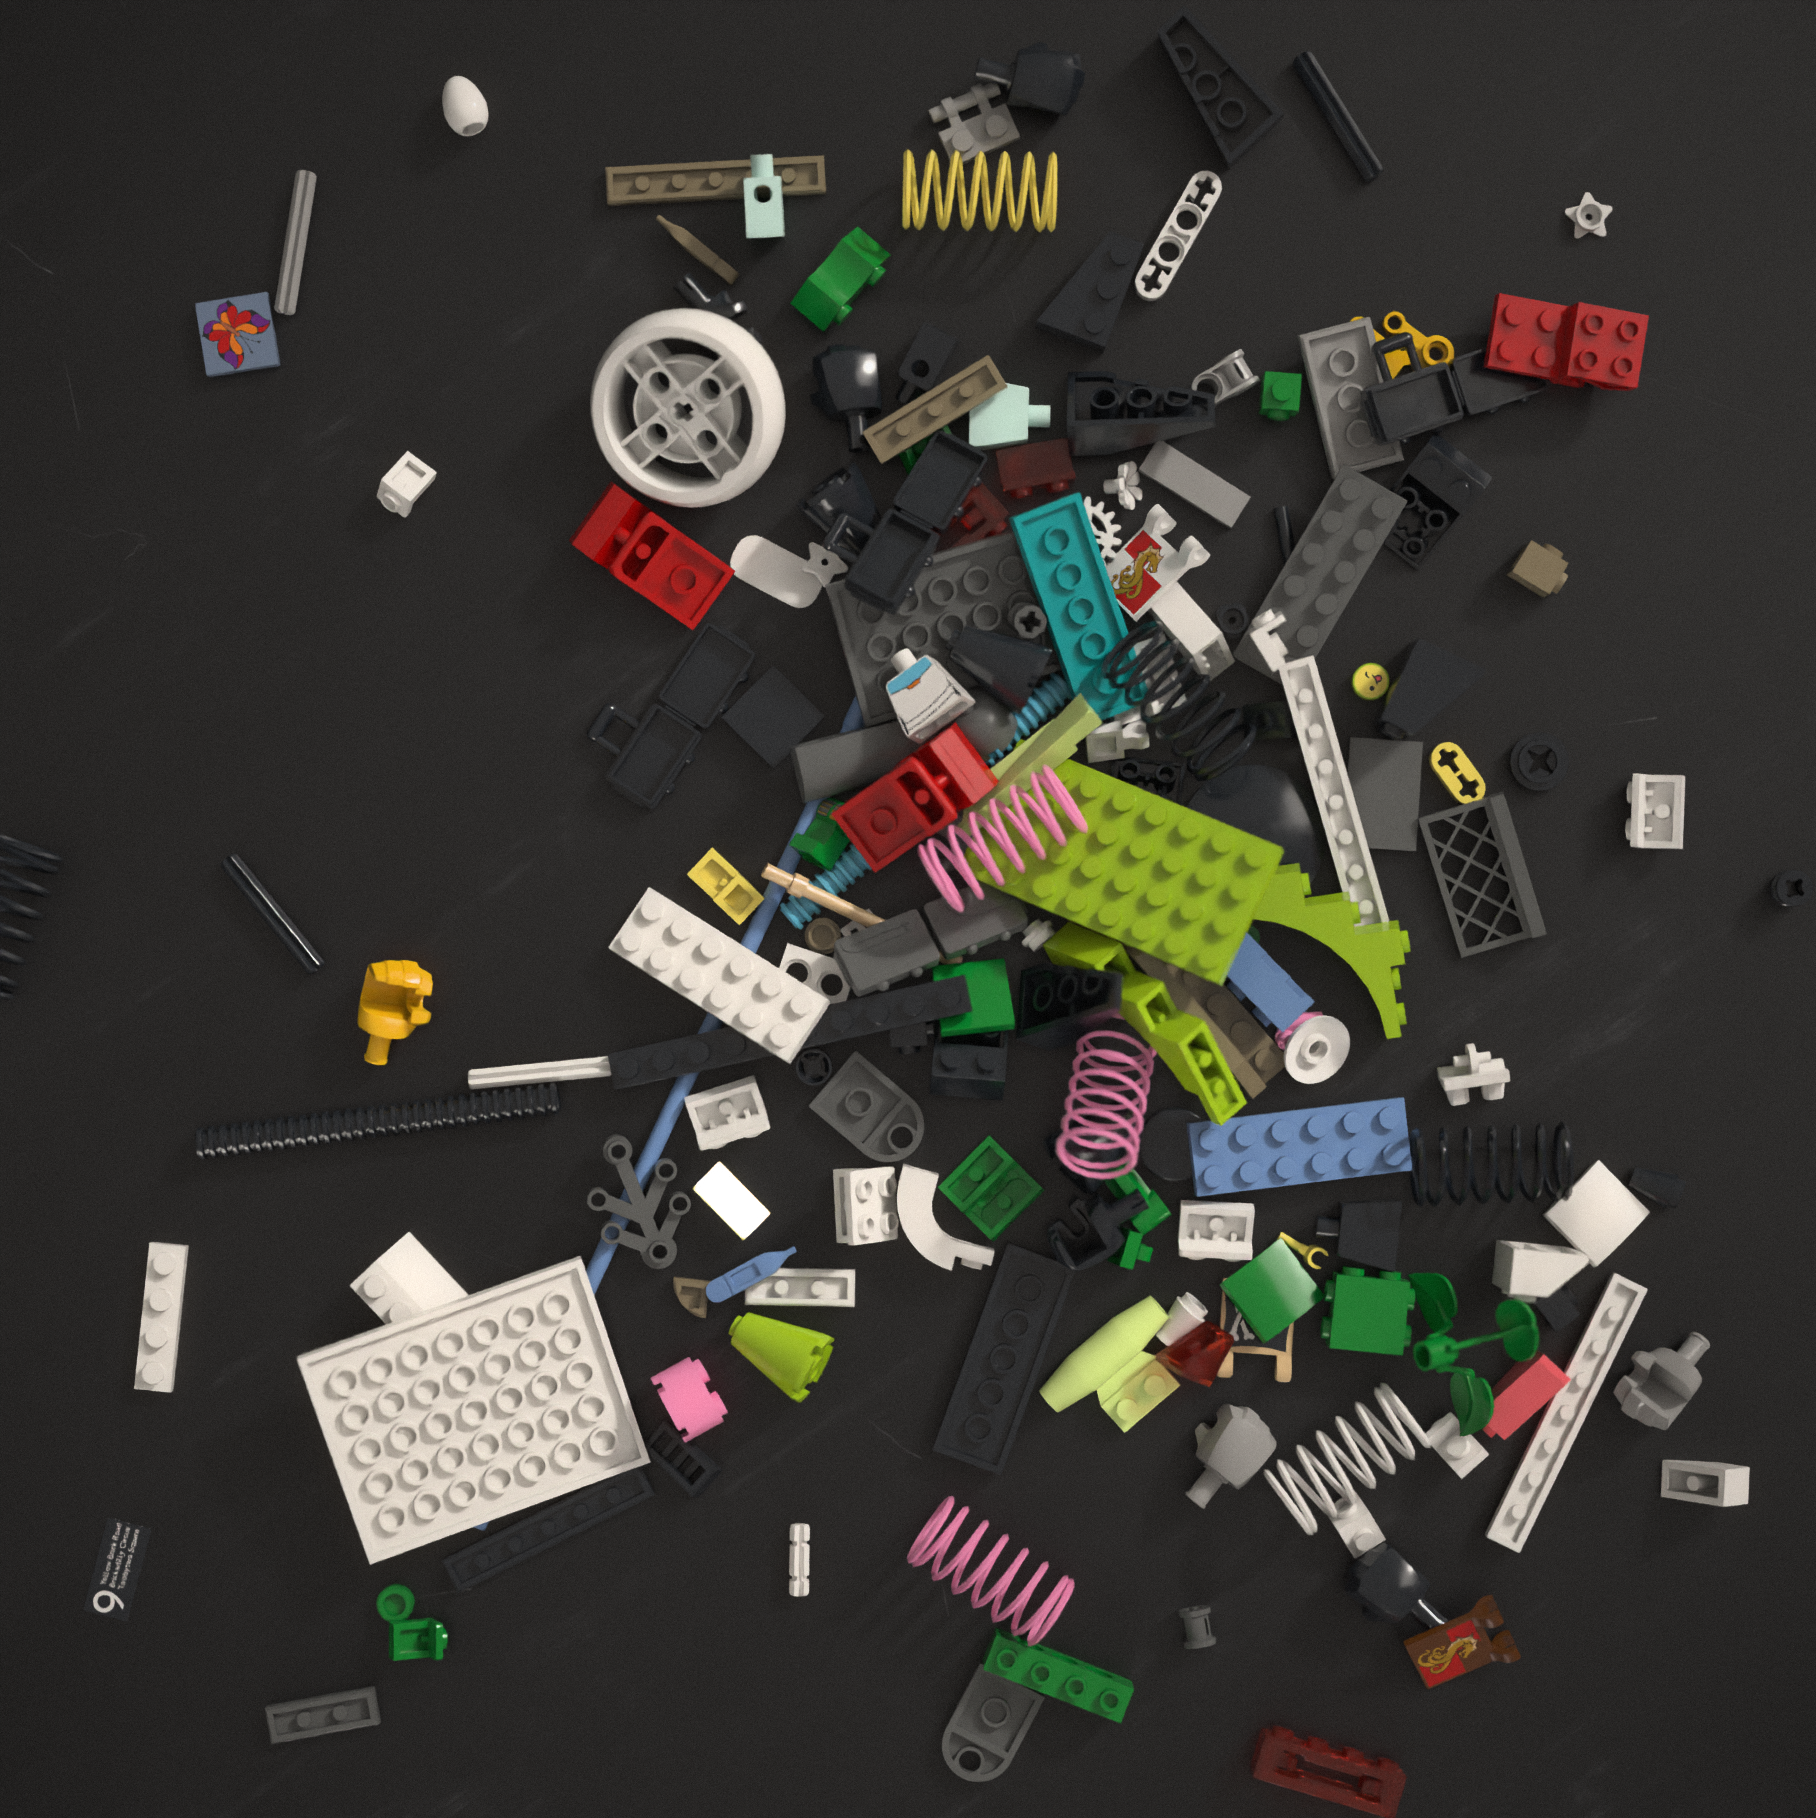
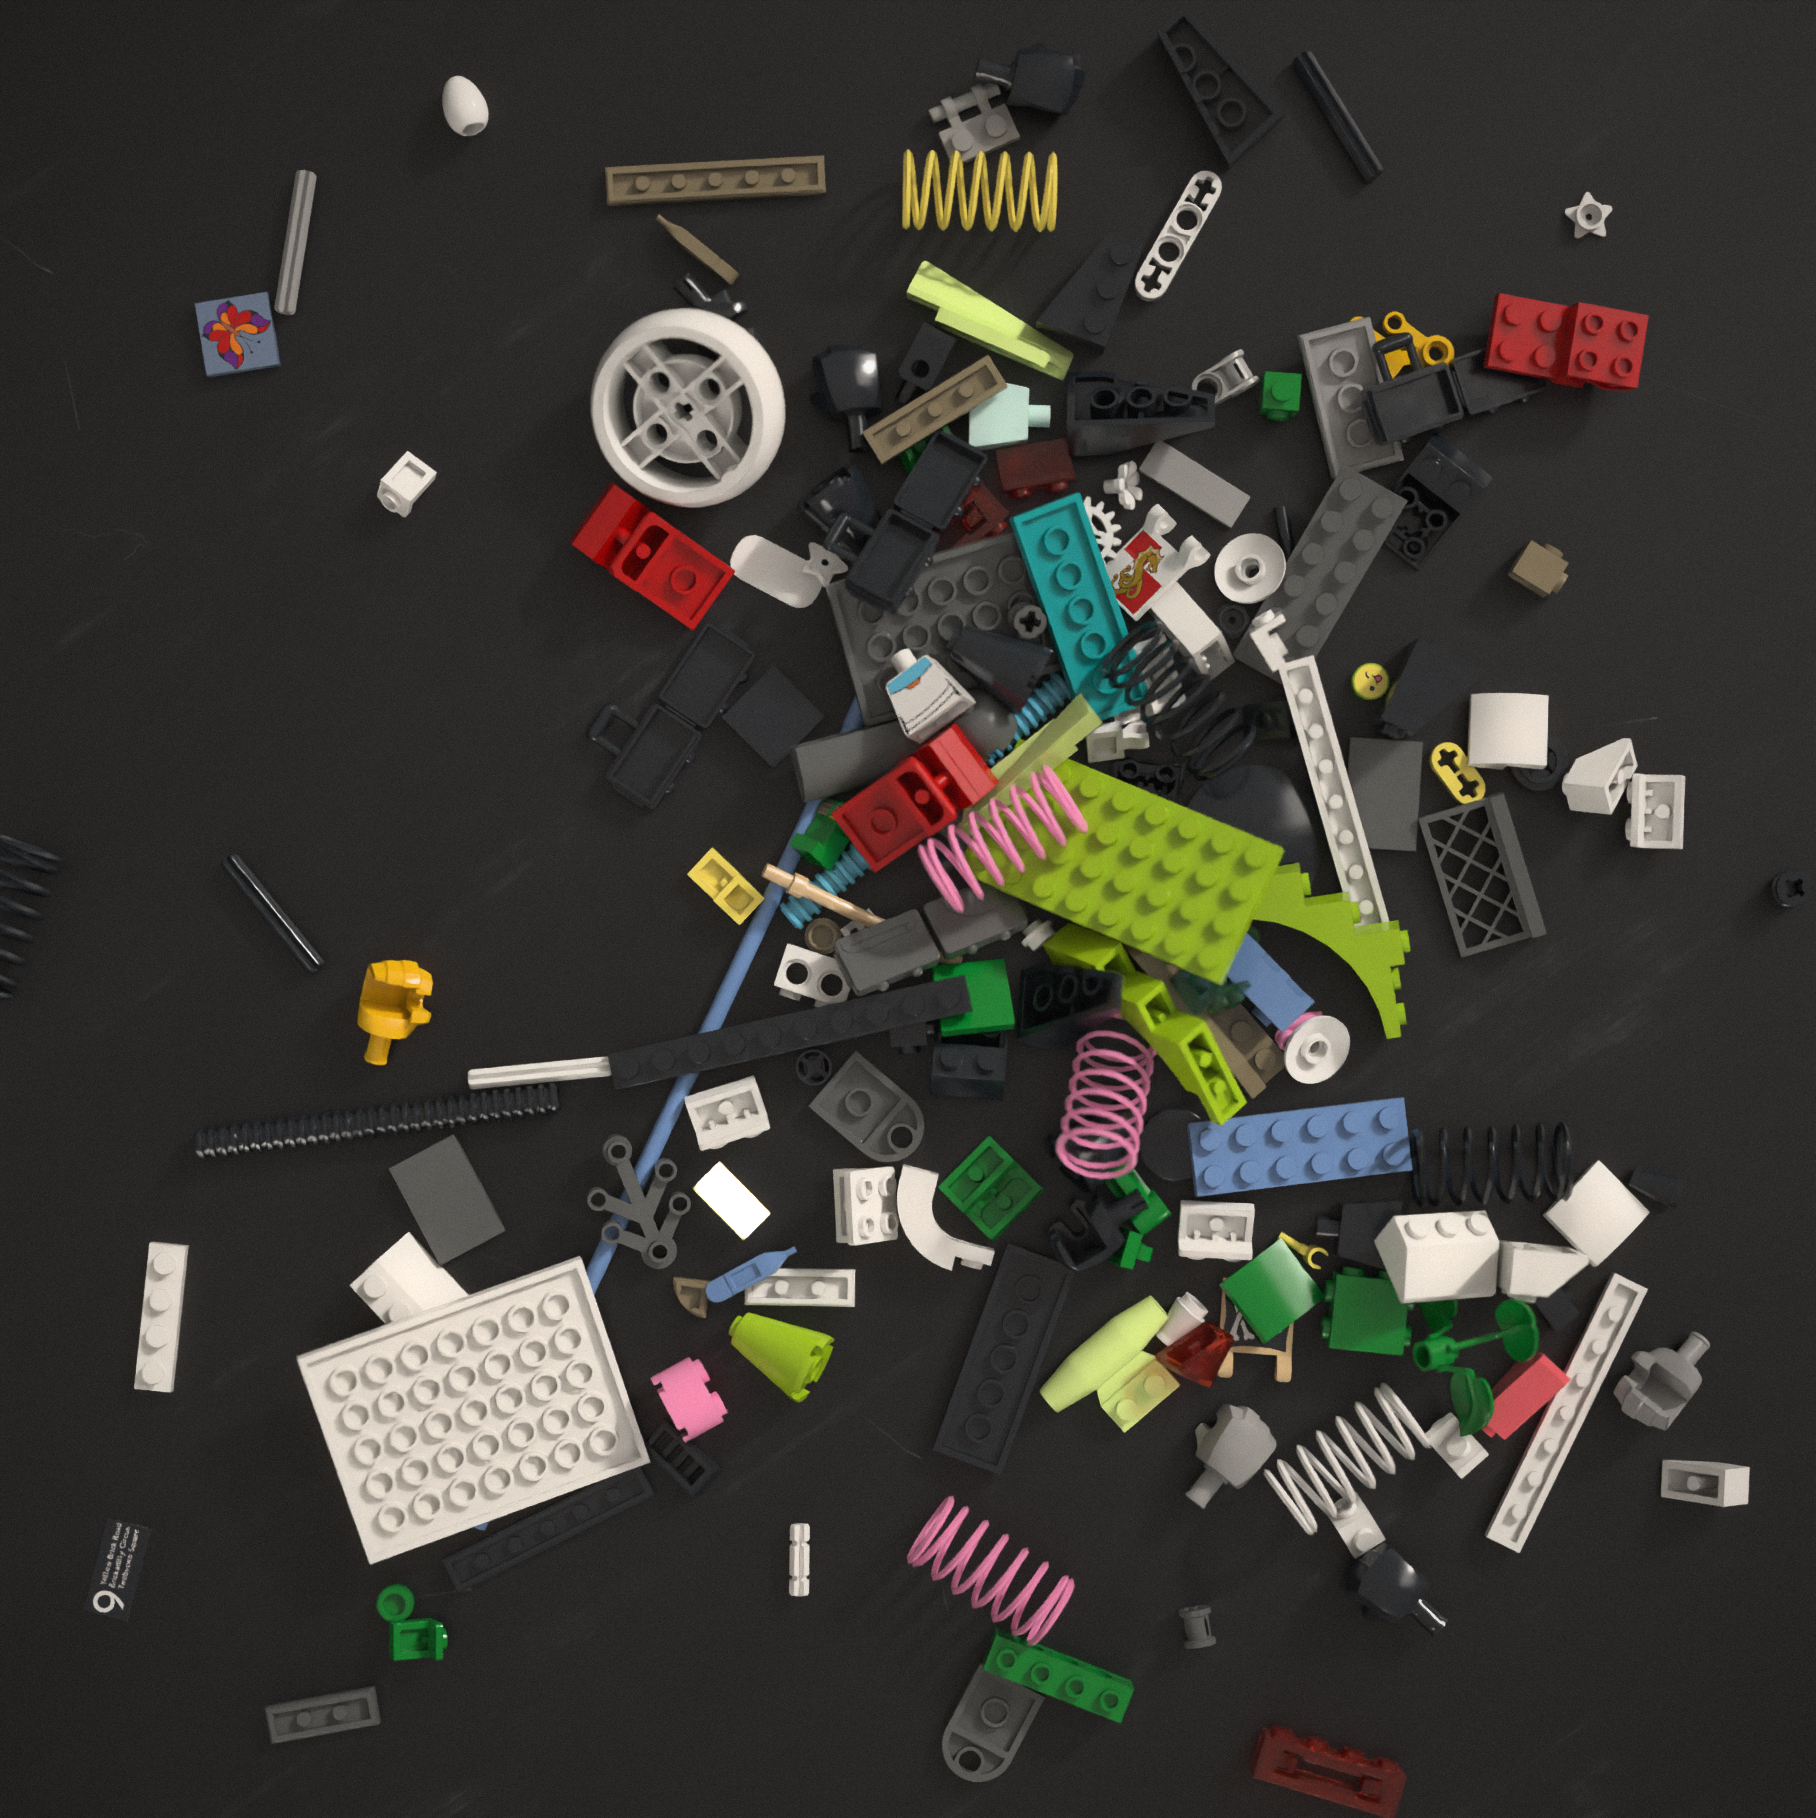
white plate [608,887,831,1064] -> none
light aqua torso [744,154,785,238] -> none
green brick [791,227,891,332] -> none
reddish brown flag [1403,1595,1521,1690] -> none
white hips [1437,1043,1510,1106] -> none
none -> dark grey tile [389,1134,506,1265]
none -> yellowish green wedge [907,261,1074,381]
none -> clear green bracket [1169,970,1251,1016]
none -> white dish [1214,533,1286,604]
none -> white slope [1374,1210,1499,1303]
none -> white slope [1467,693,1549,770]
none -> white slope [1562,738,1638,815]

